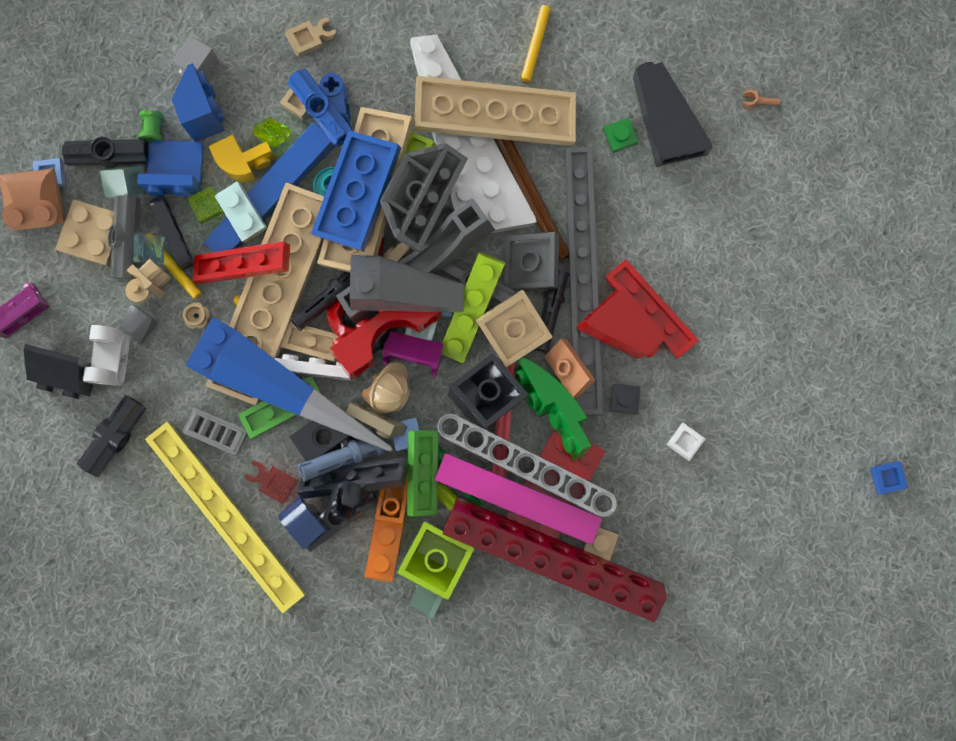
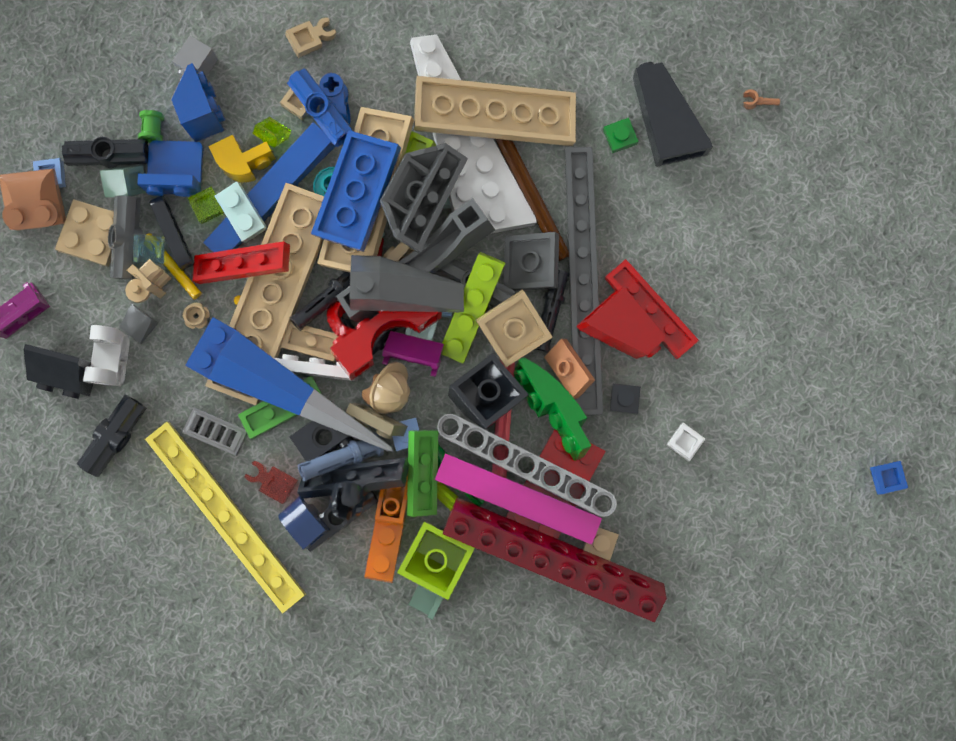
yellow bar [521,5,551,83] -> none

